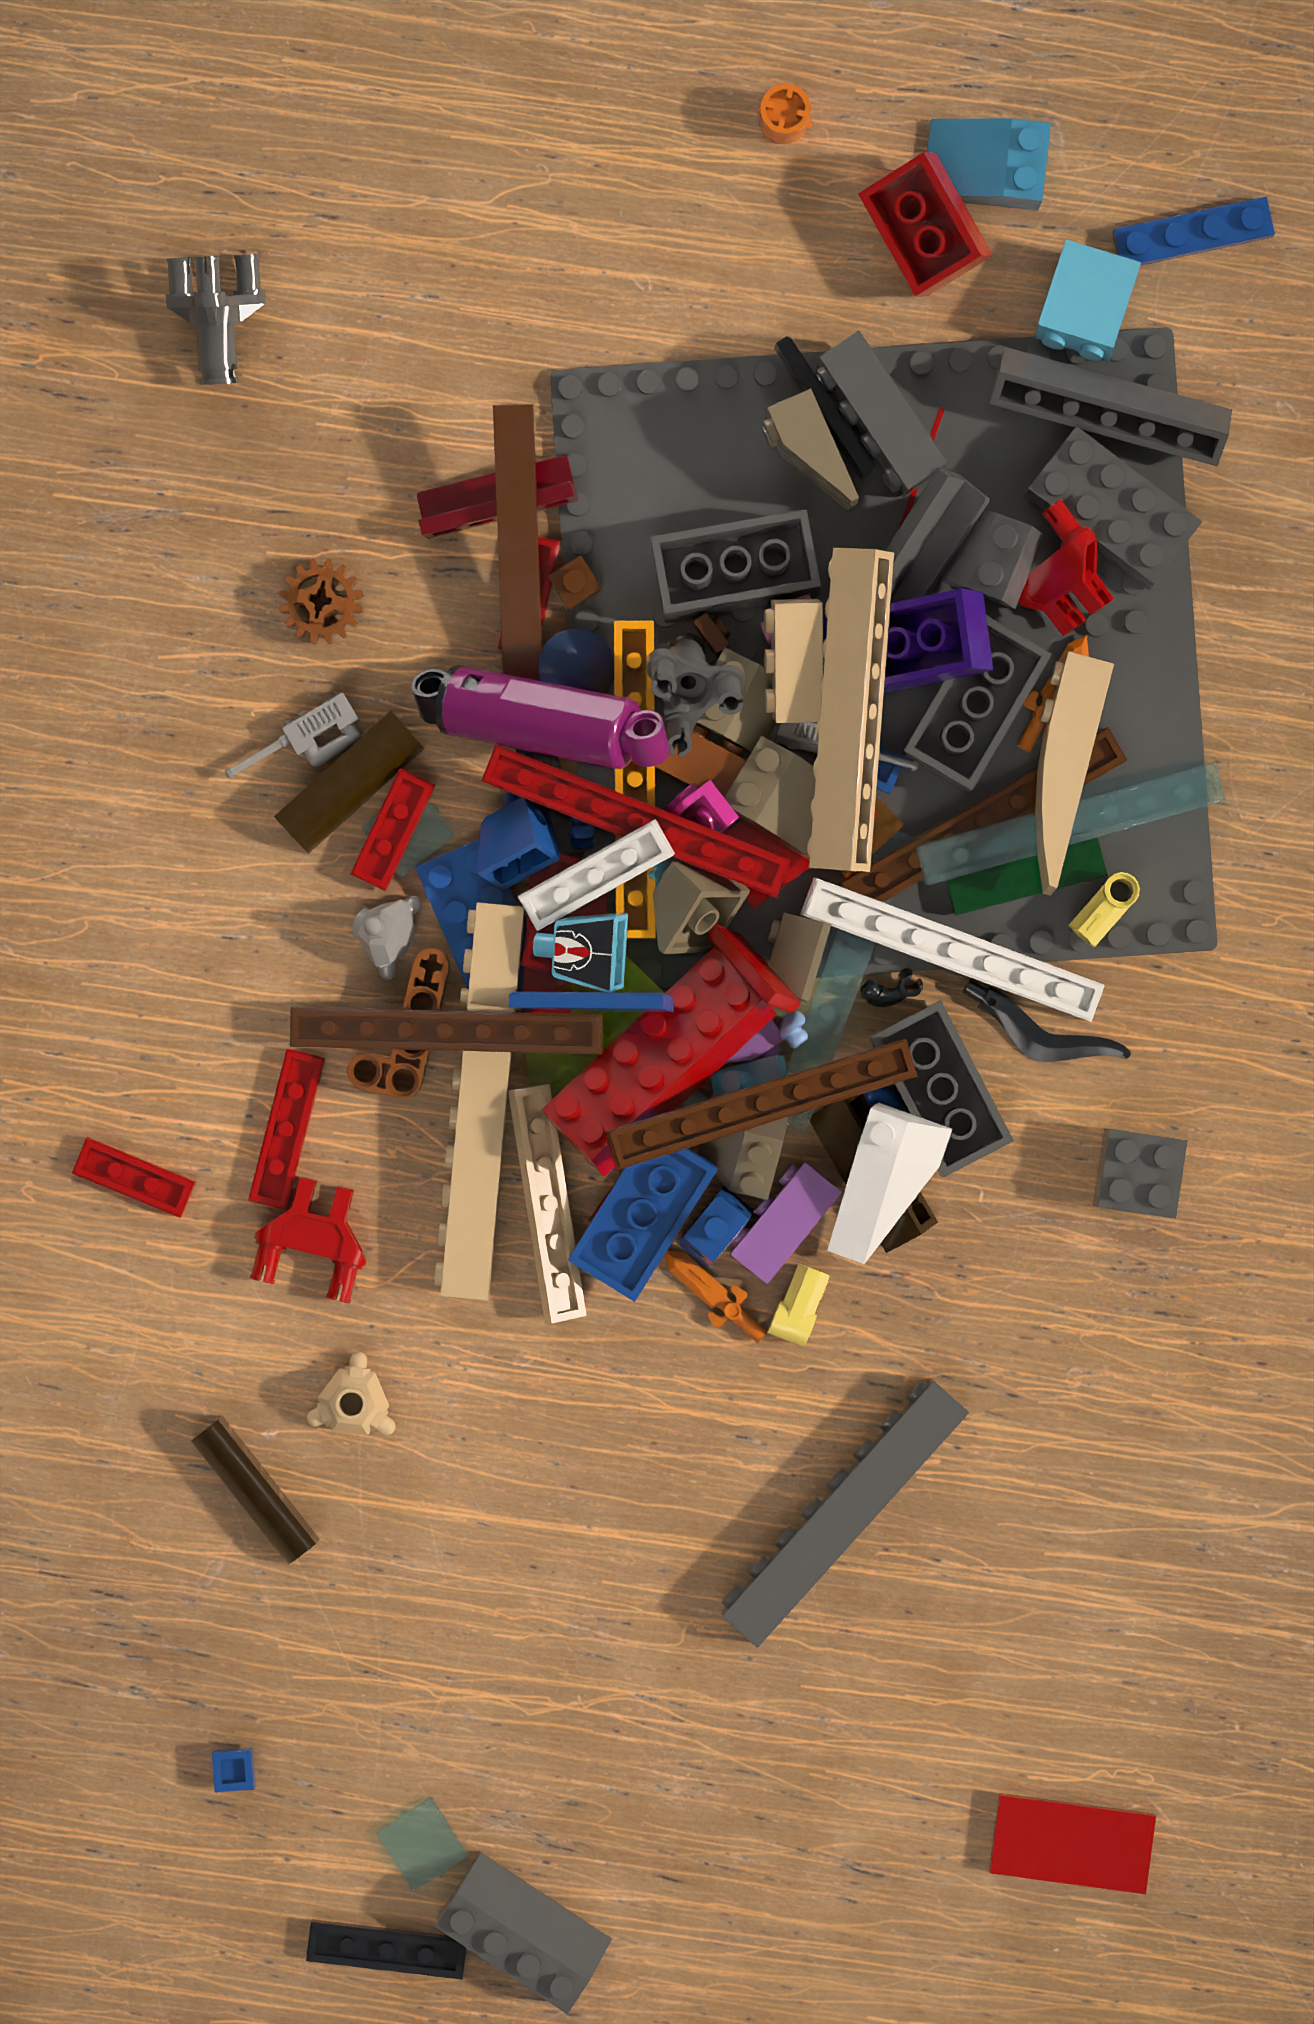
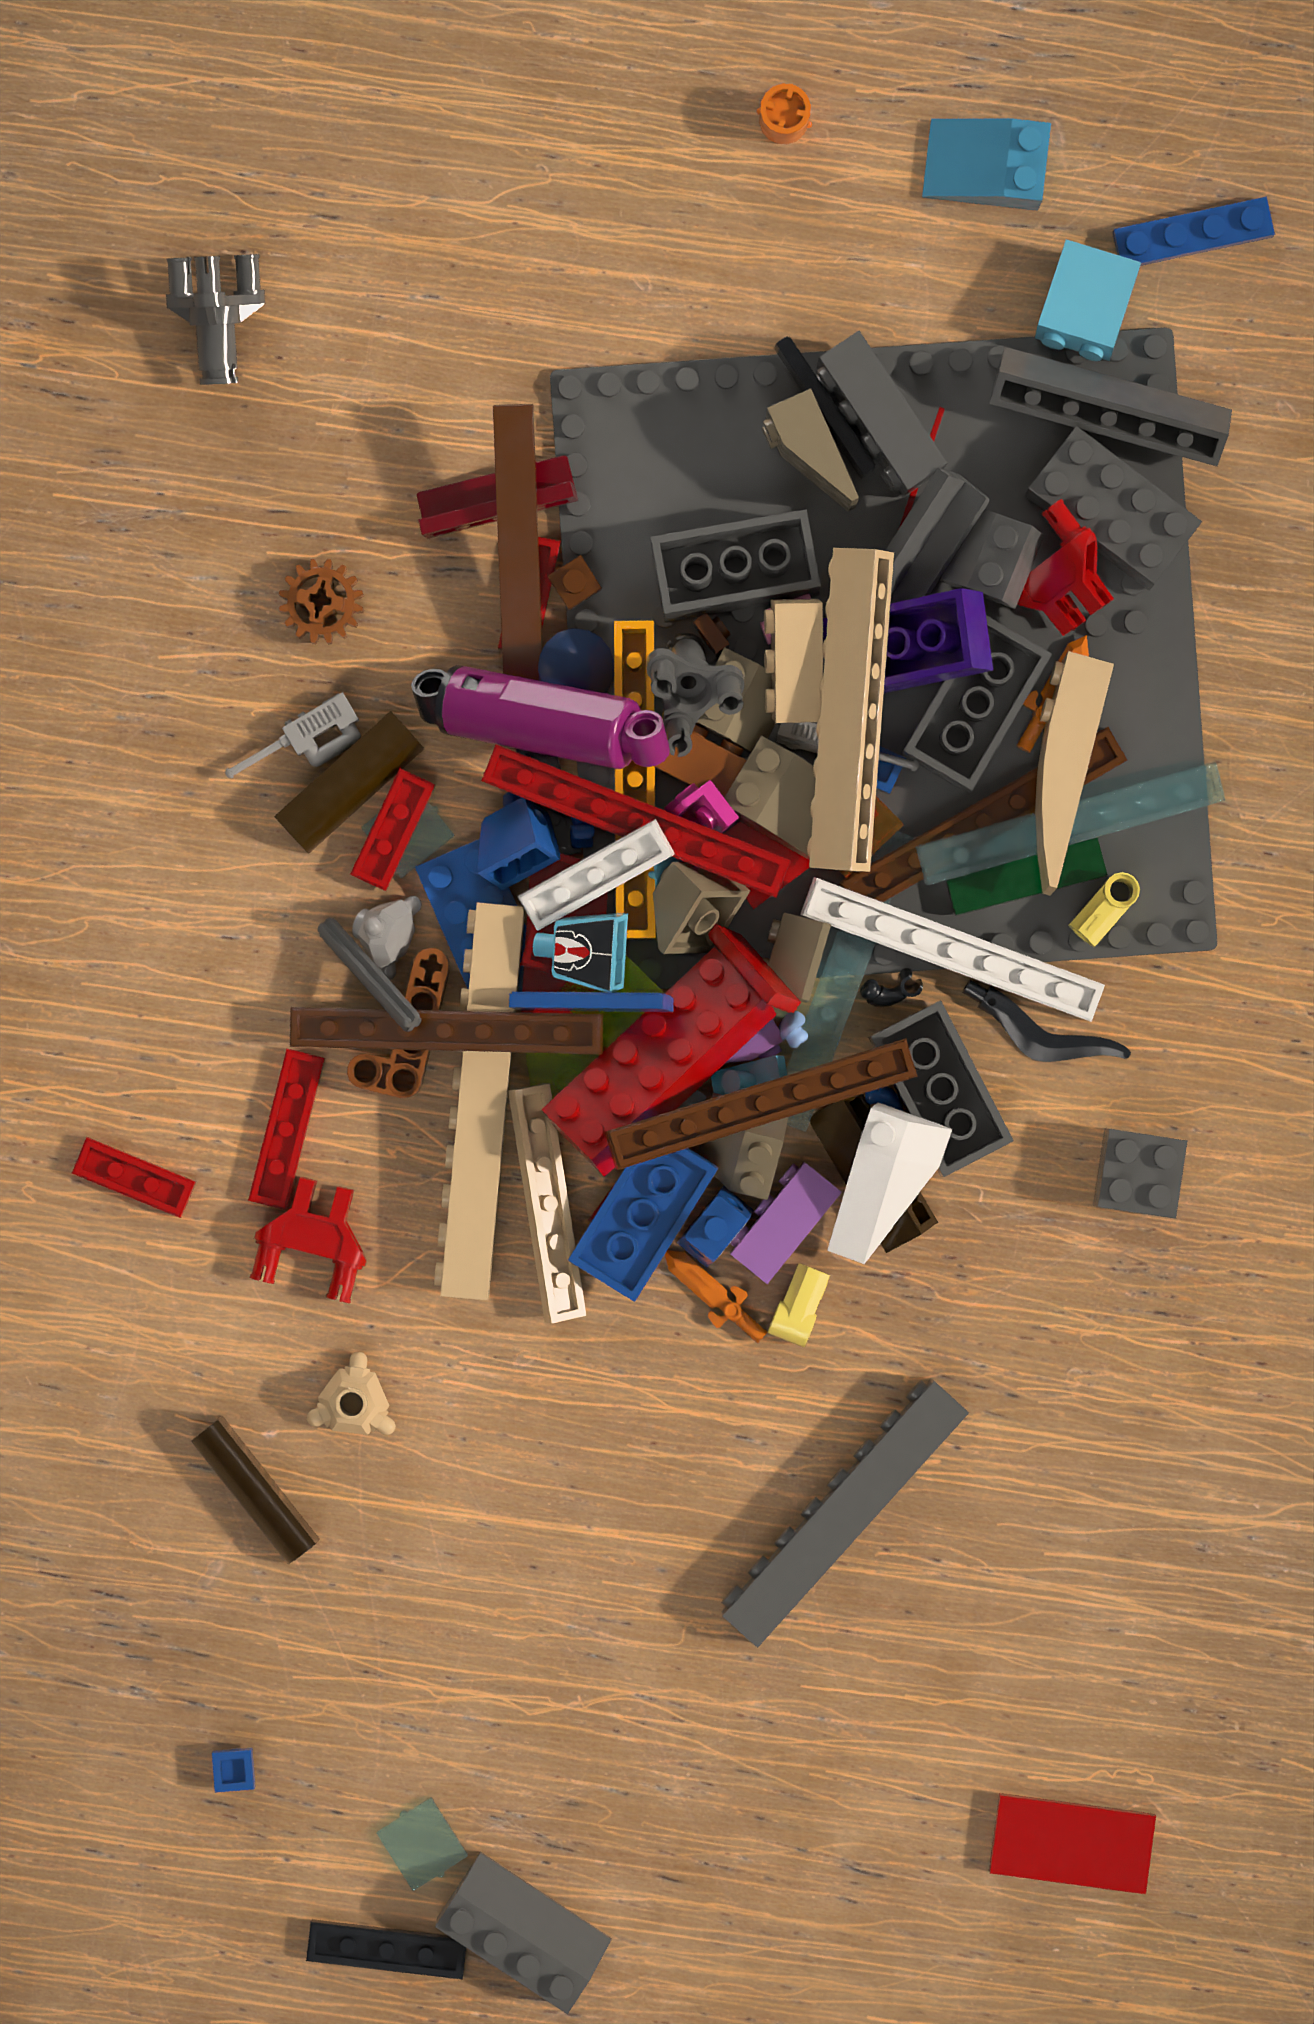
red brick [858,152,993,297] -> none
none -> dark grey axle [317,918,421,1032]

